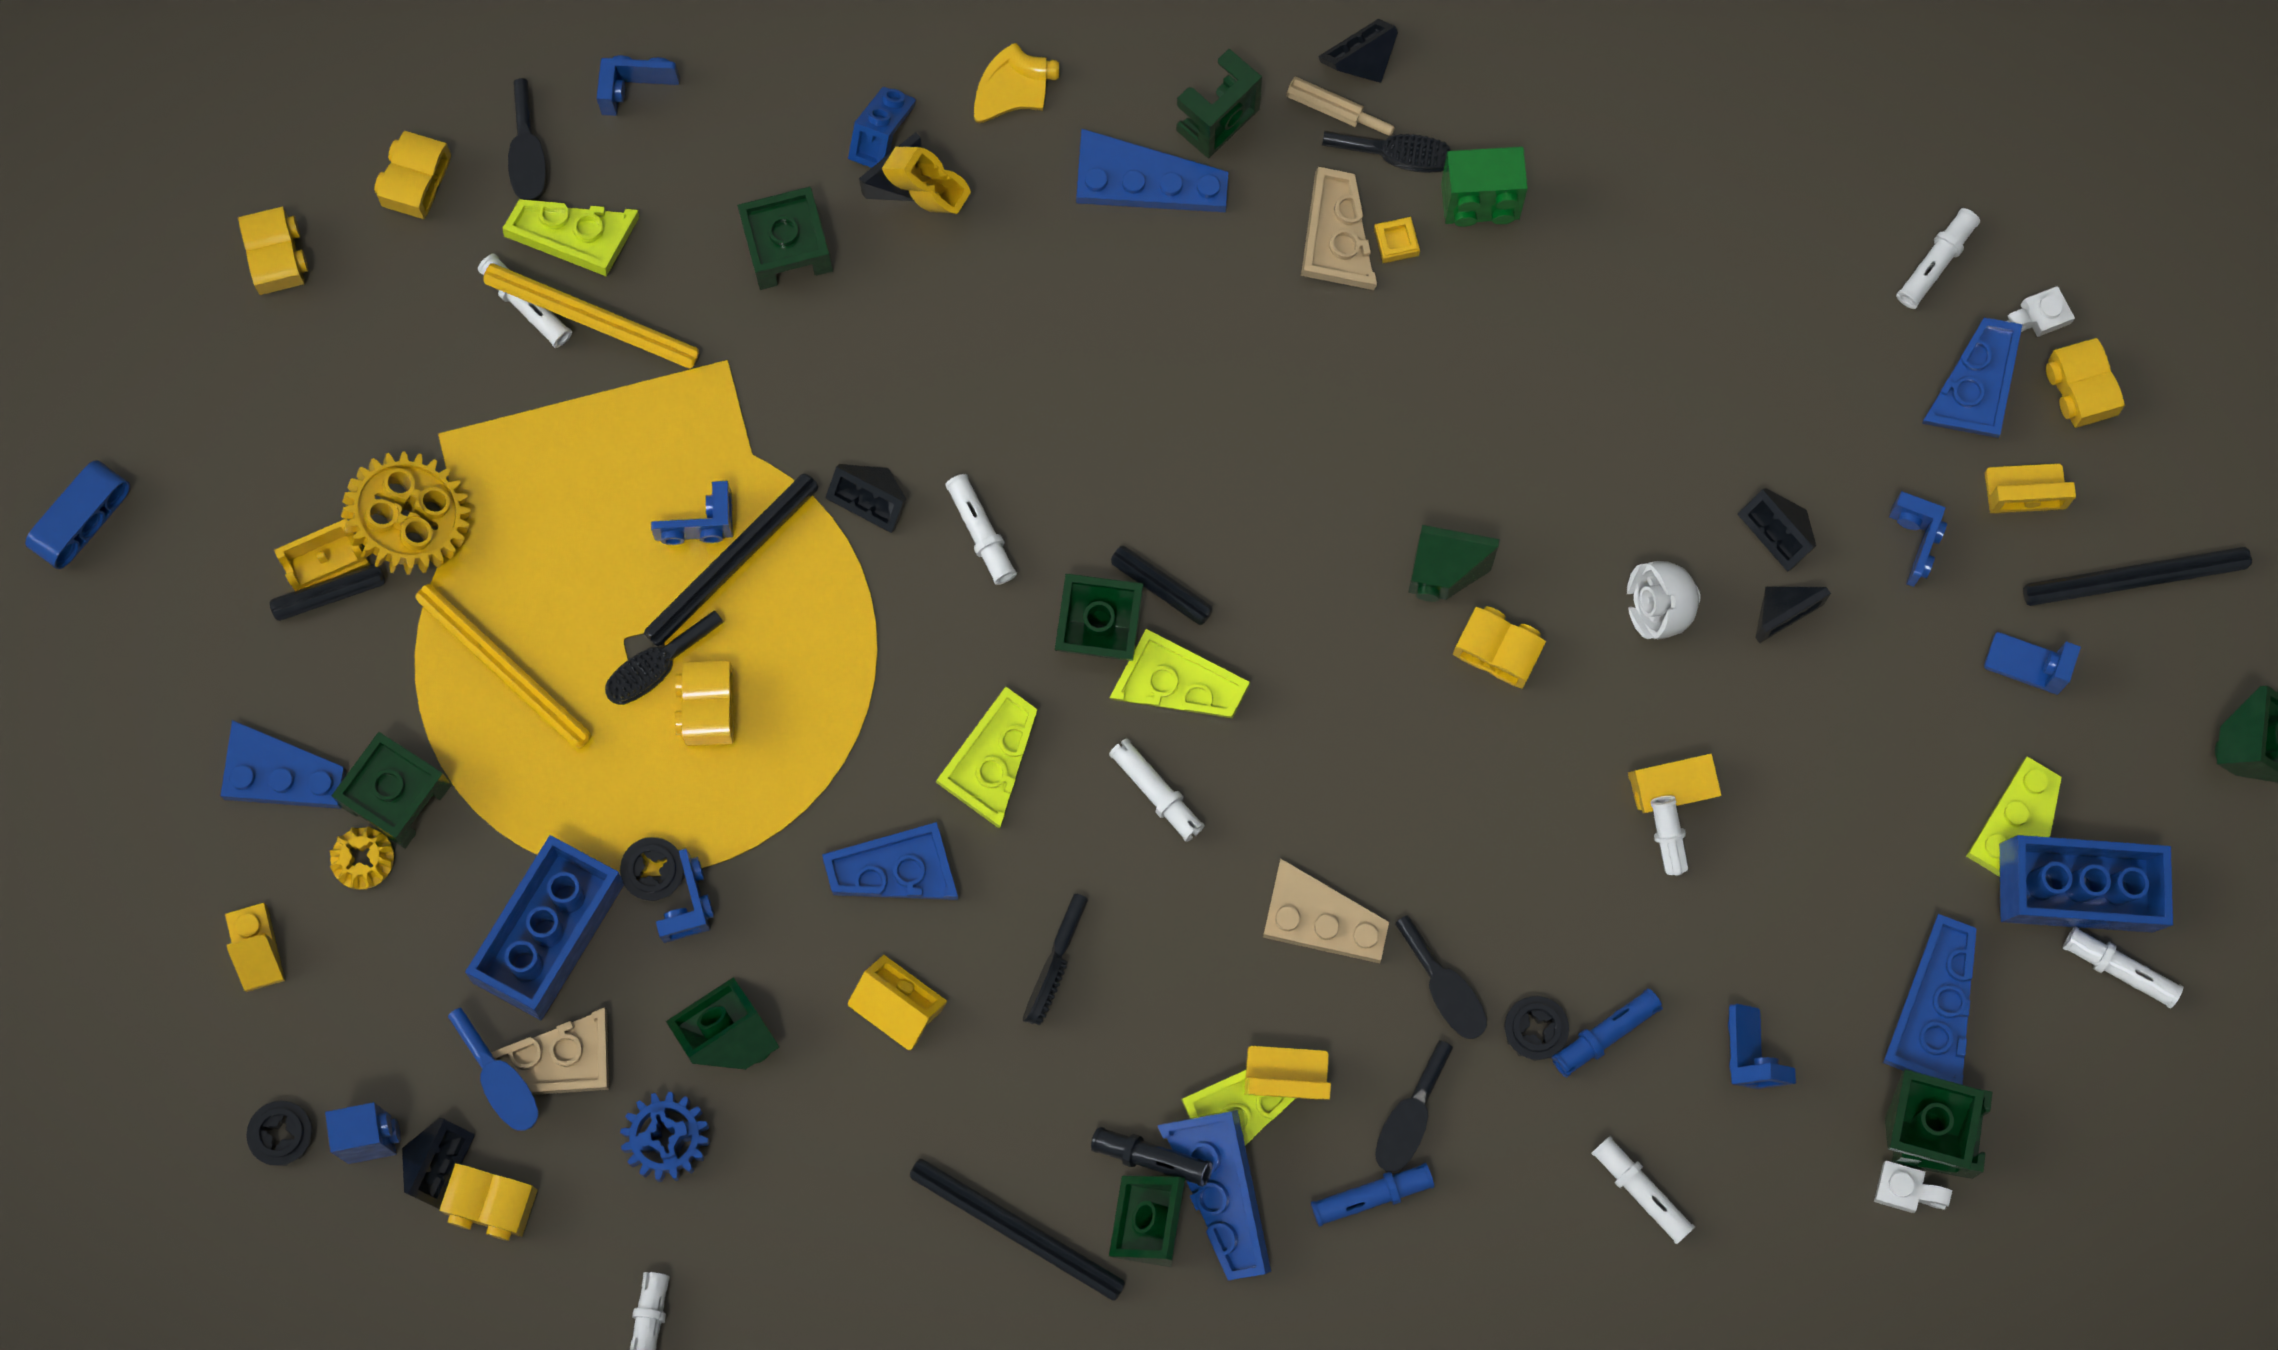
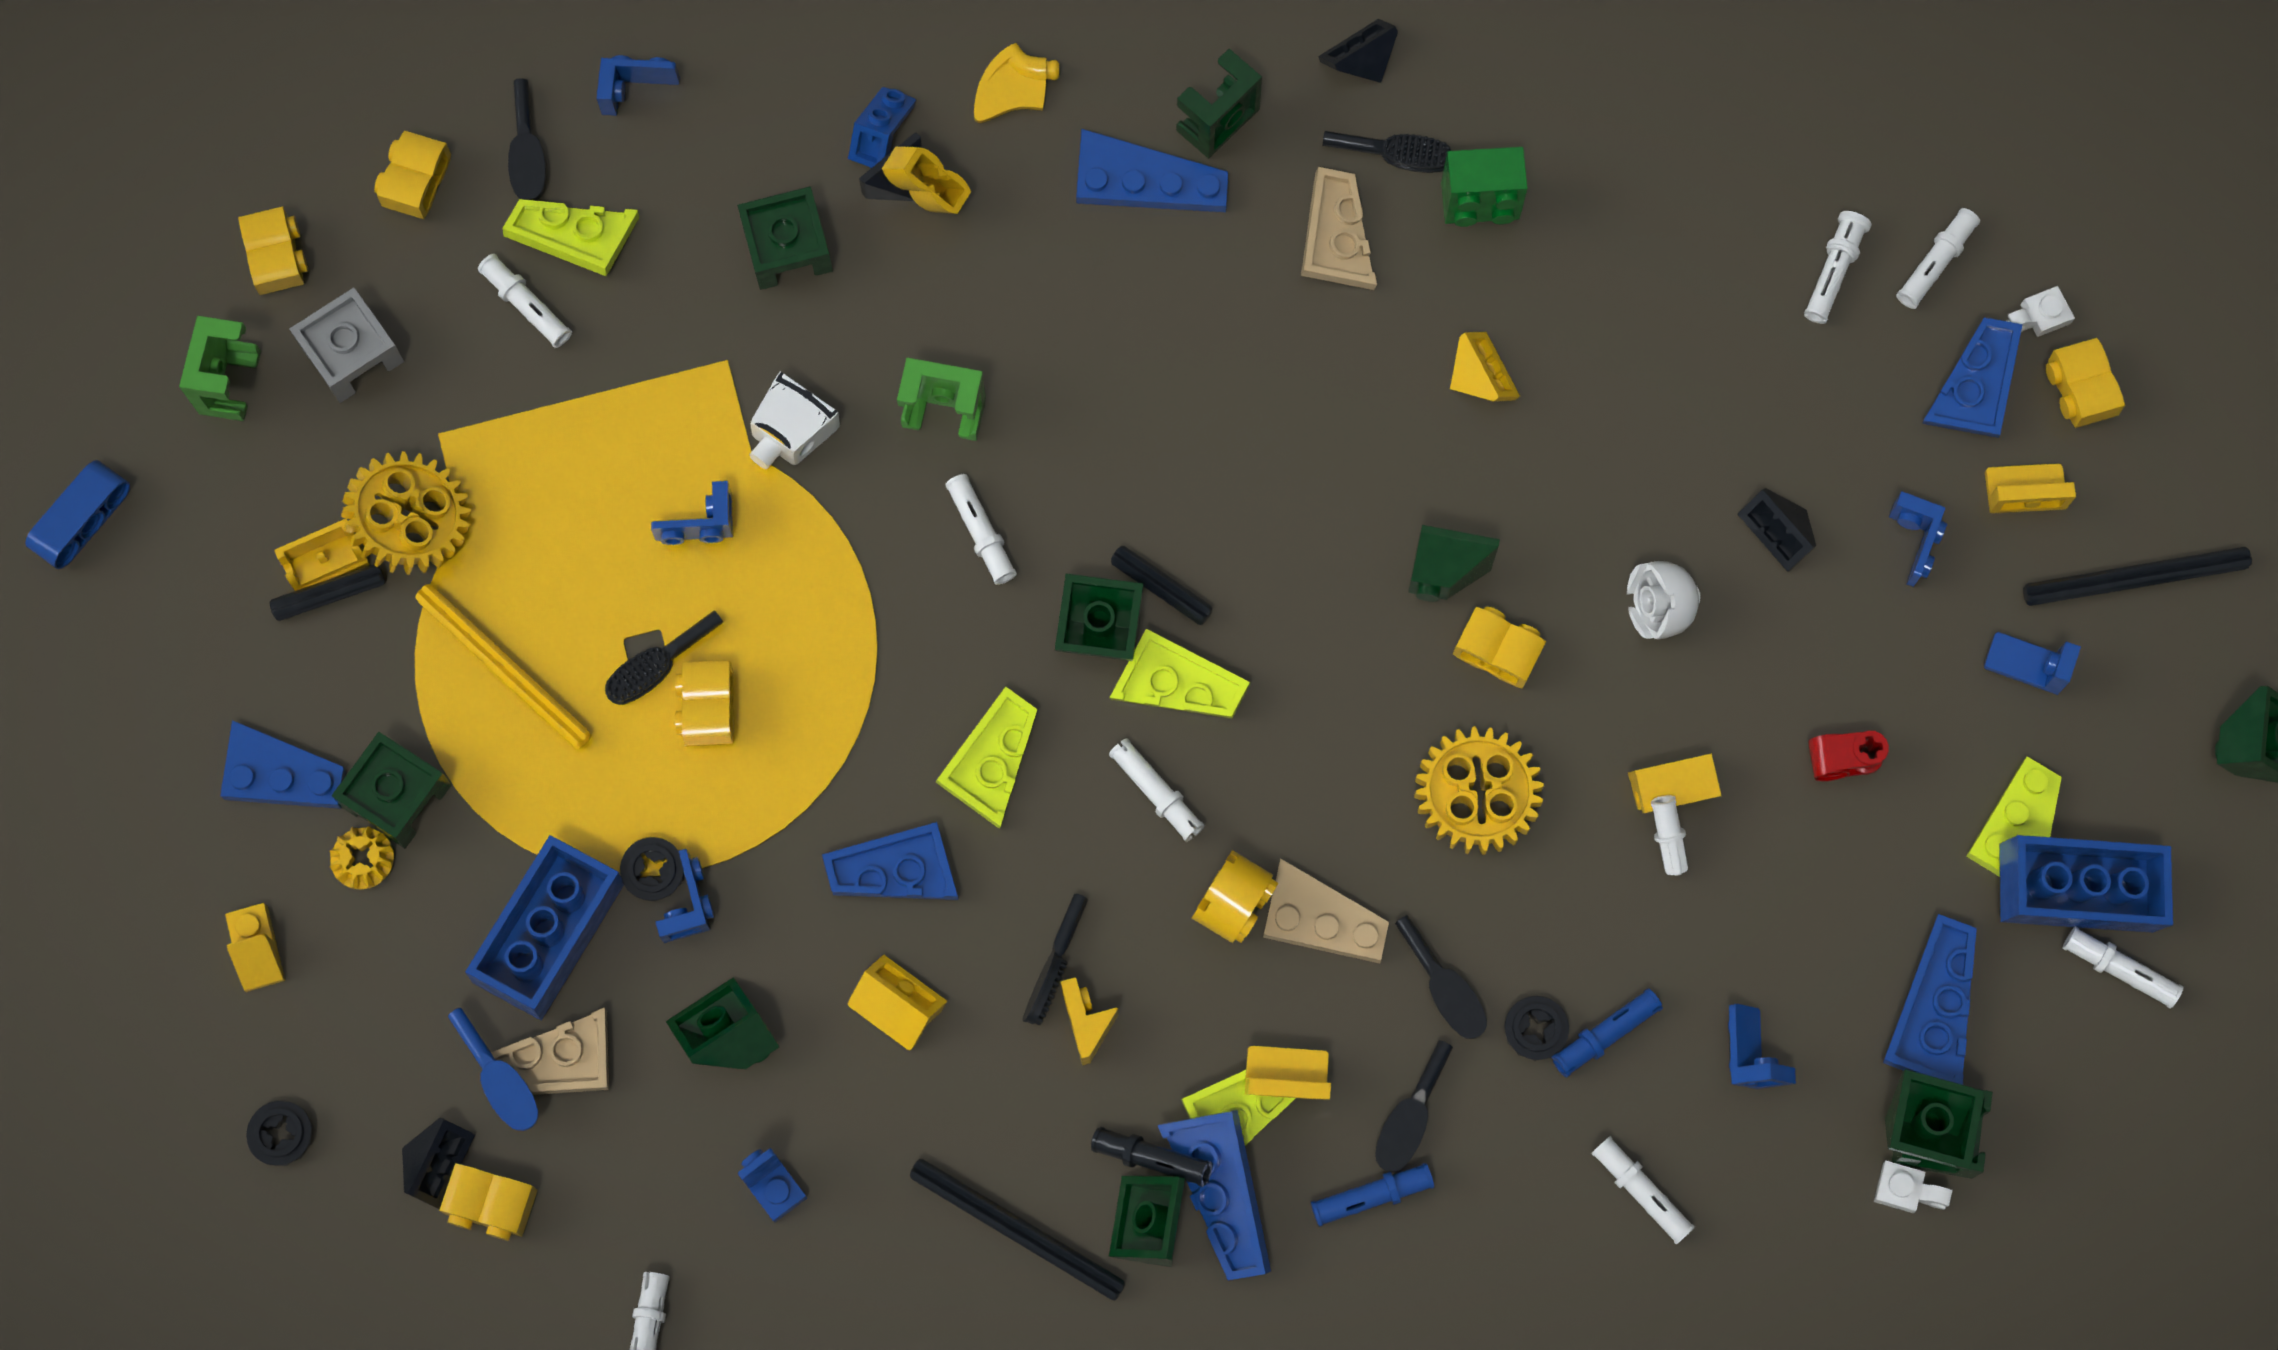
blue brick [325,1102,401,1164] -> none
yellow axle [483,263,699,368] -> none
blue gear [620,1092,710,1182] -> none
black axle [644,474,819,646] -> none
black slope [825,464,906,533] -> none
tan axle [1286,76,1395,136] -> none
yellow tile [1374,217,1420,263] -> none
black slope [1755,586,1831,643] -> none
none -> bright green panel [179,316,261,421]
none -> light grey panel [289,287,404,403]
none -> blue bracket [737,1148,807,1223]
none -> white torso [749,371,840,469]
none -> bright green panel [897,358,986,441]
none -> yellow slope [1060,977,1118,1065]
none -> yellow brick [1191,850,1278,943]
none -> yellow gear [1414,726,1544,855]
none -> yellow slope [1450,332,1520,401]
none -> white pin [1804,211,1872,324]
none -> red piece [1808,730,1889,782]

